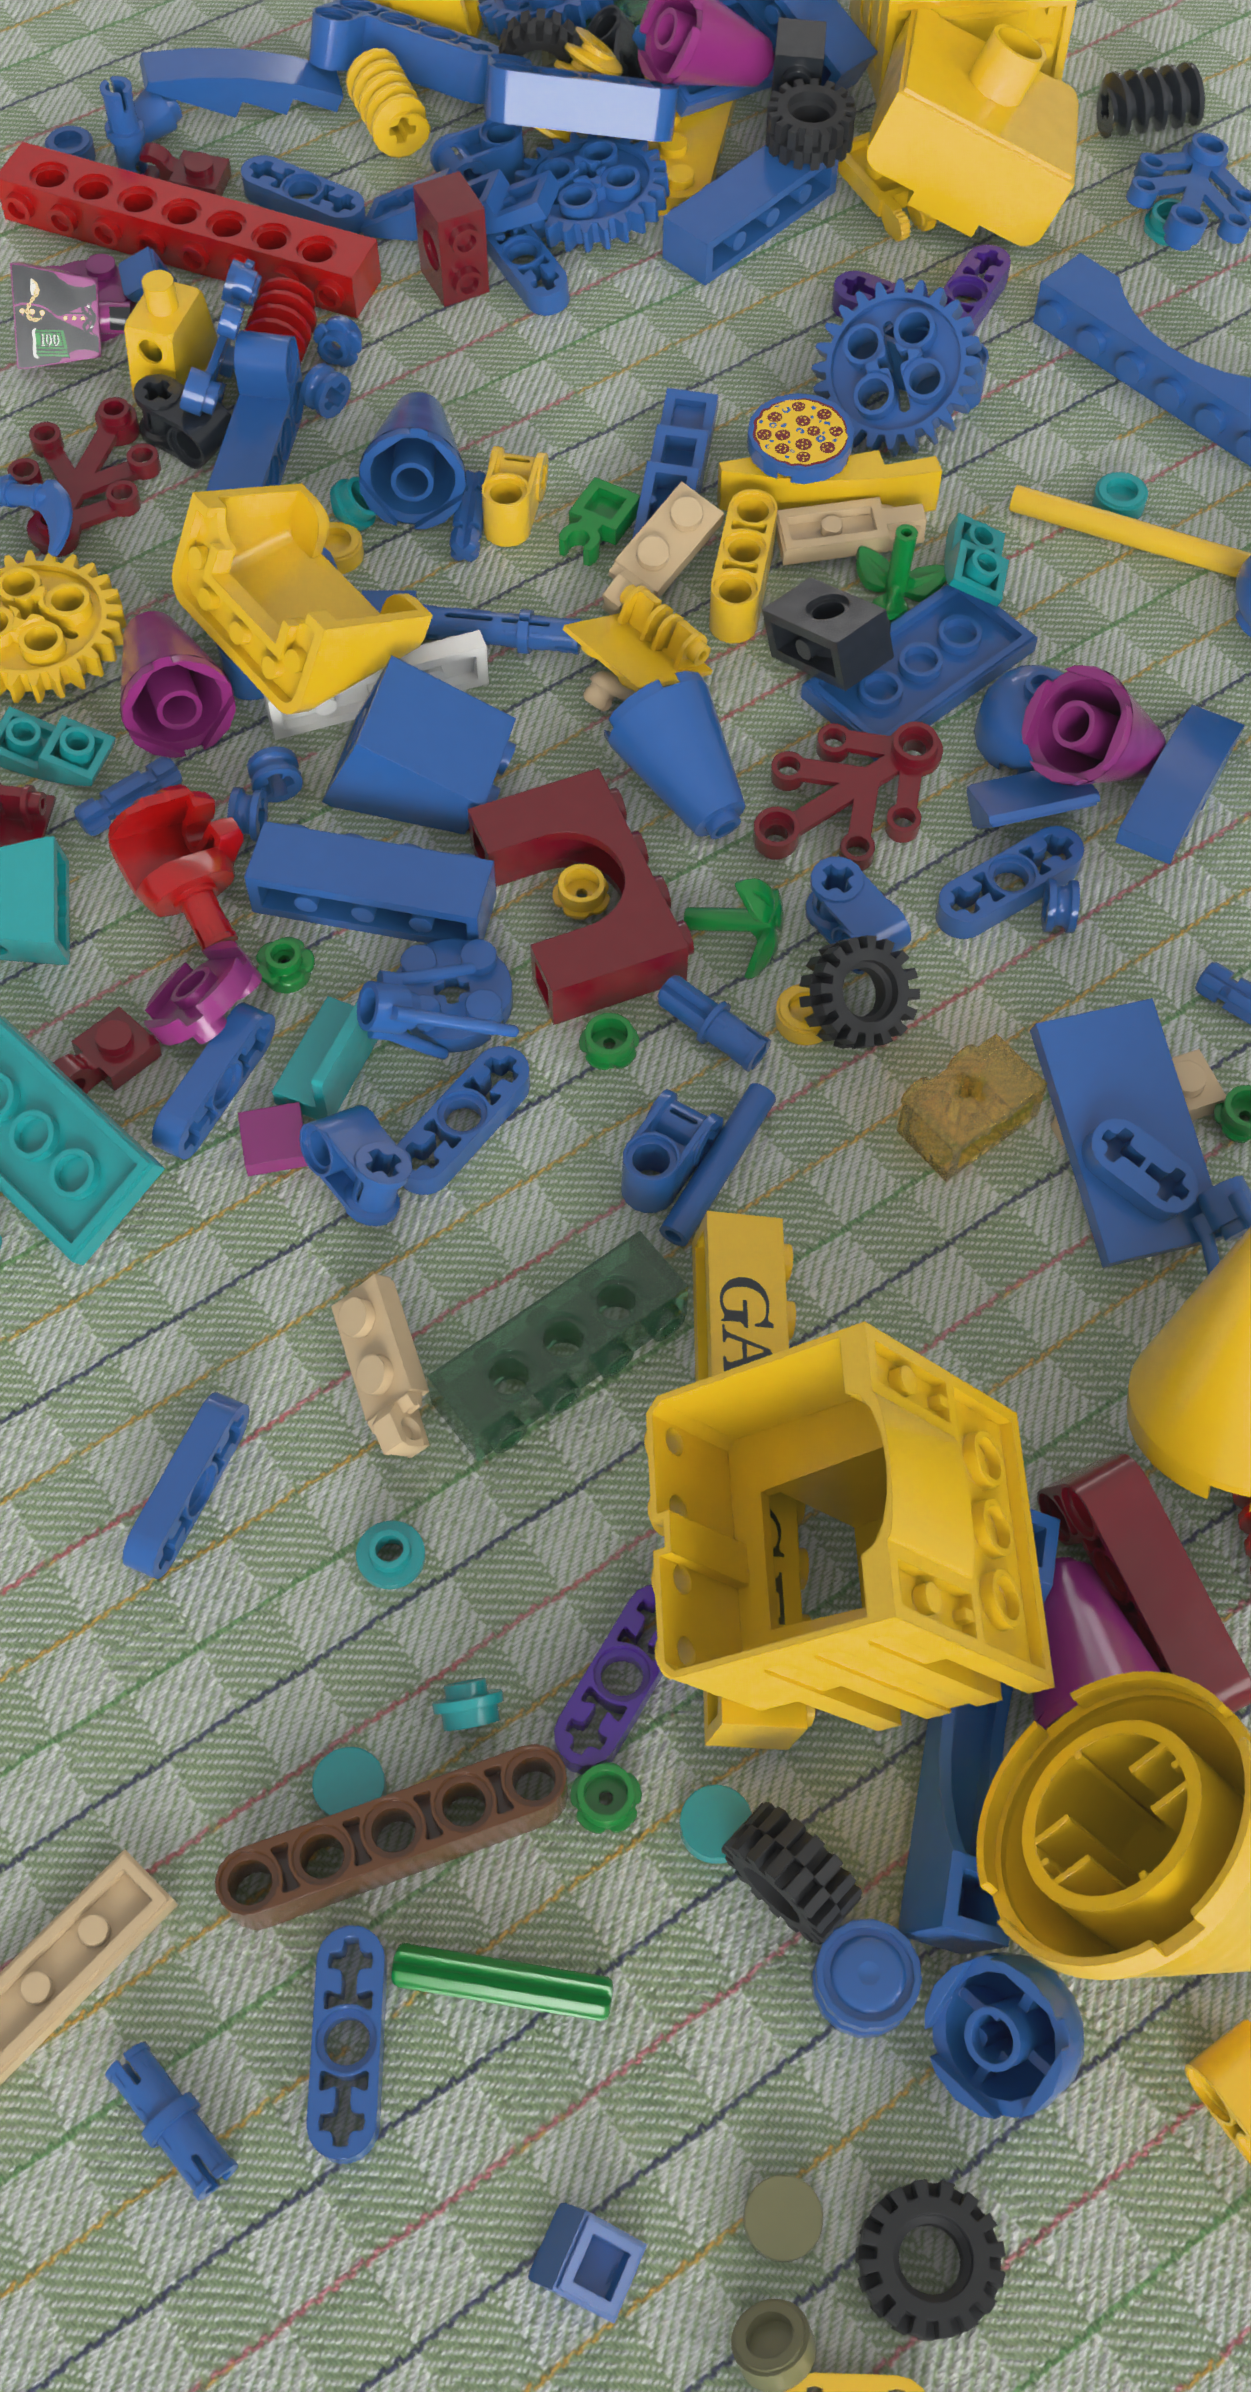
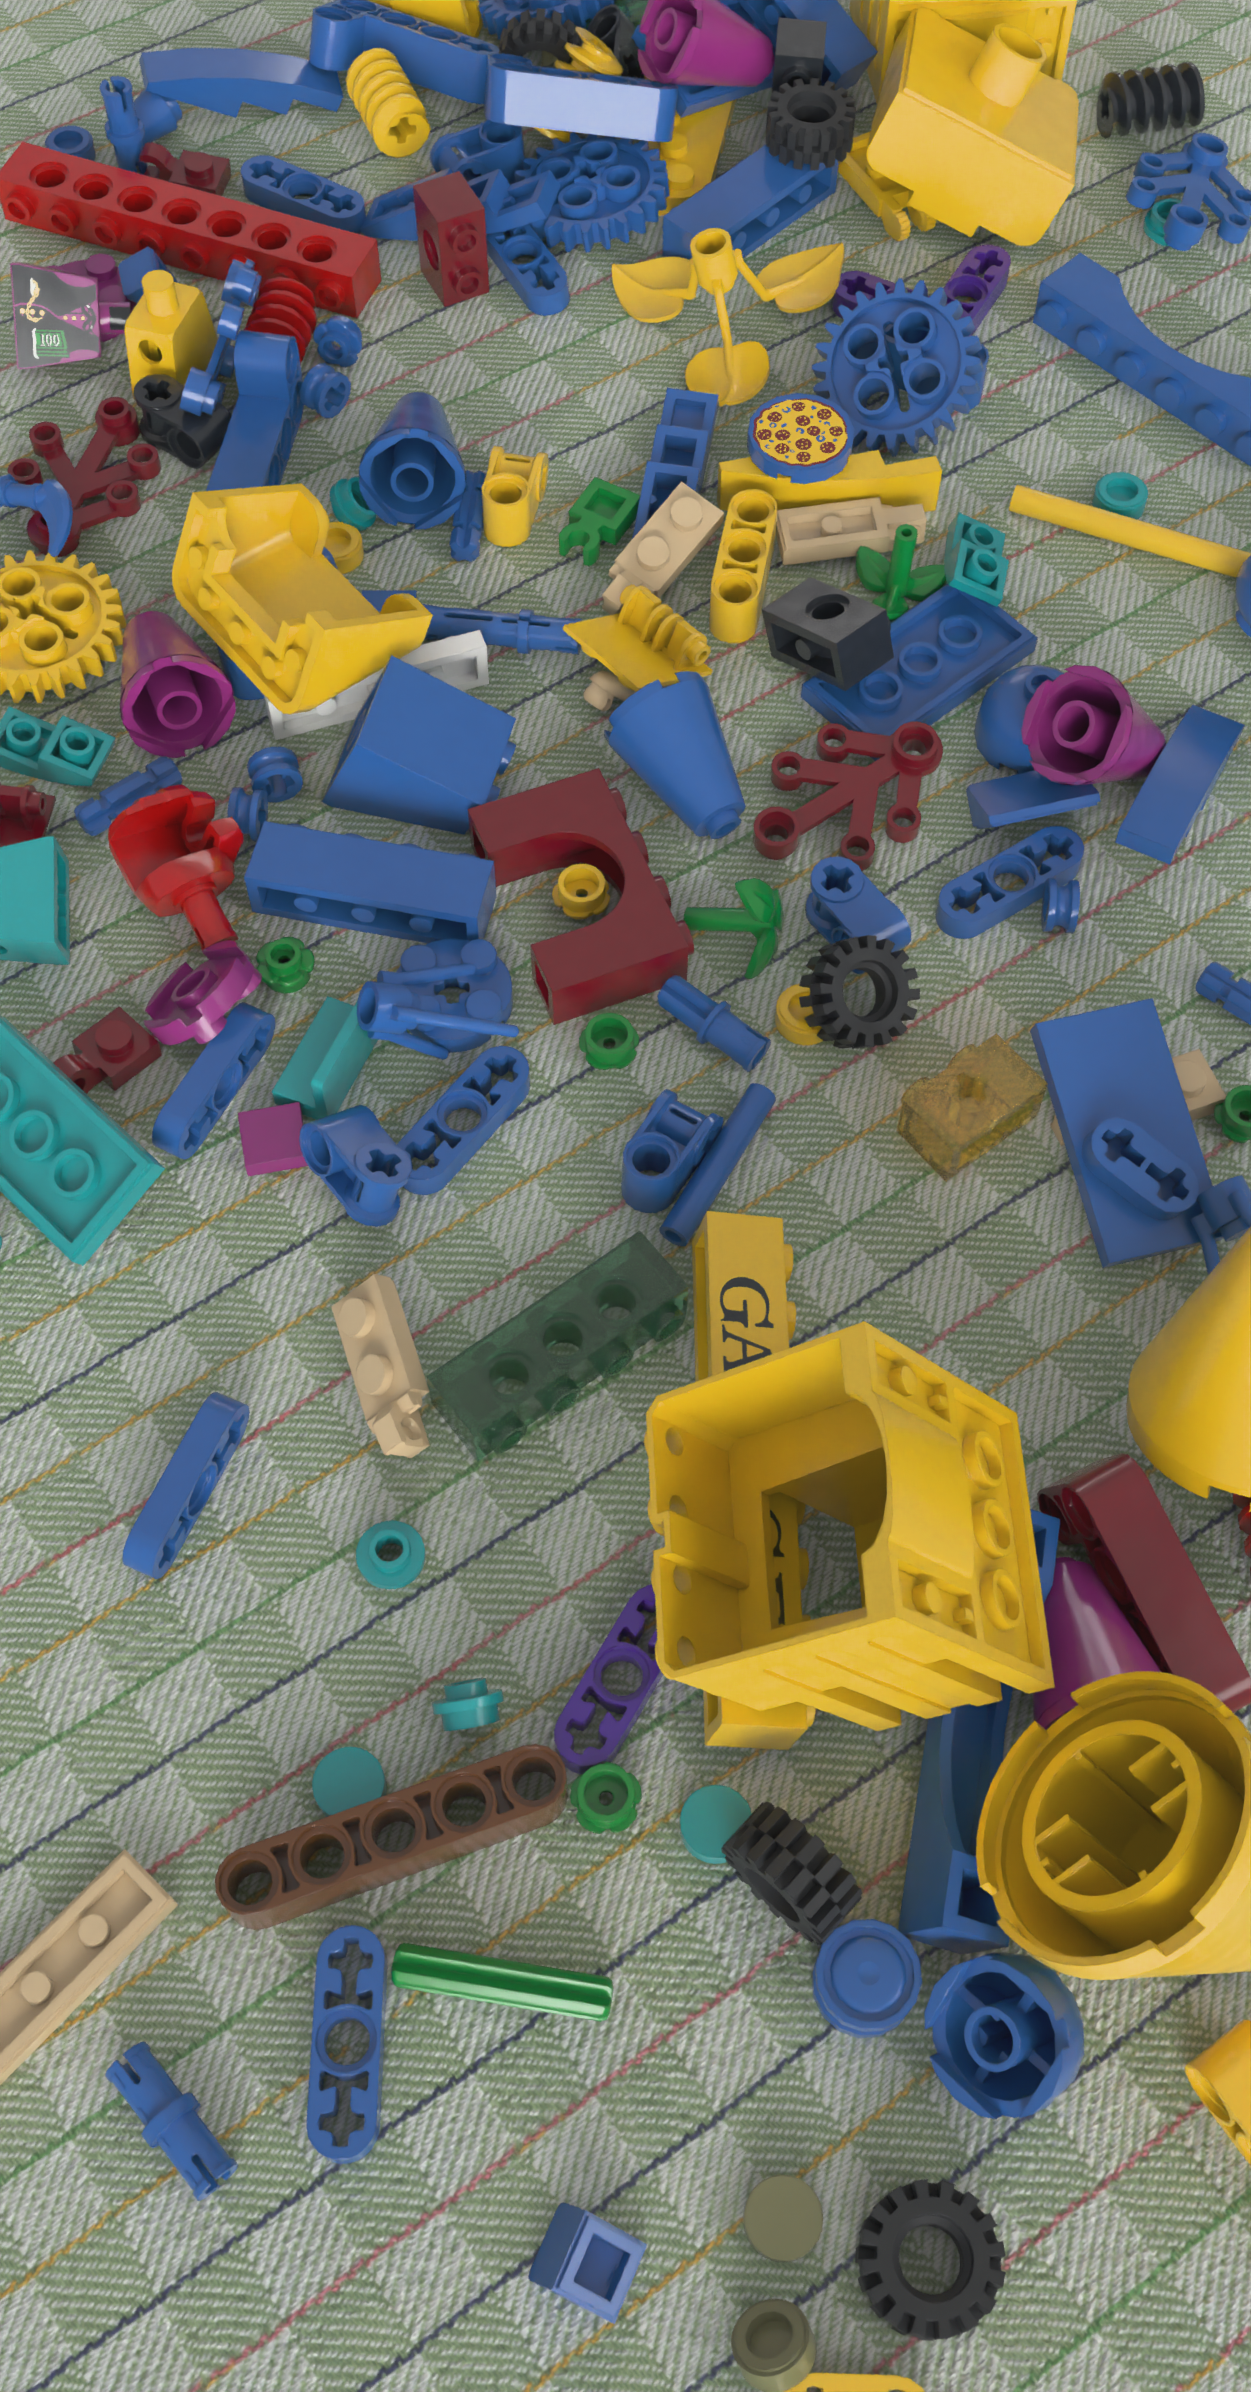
none -> yellow plant [612,228,845,407]

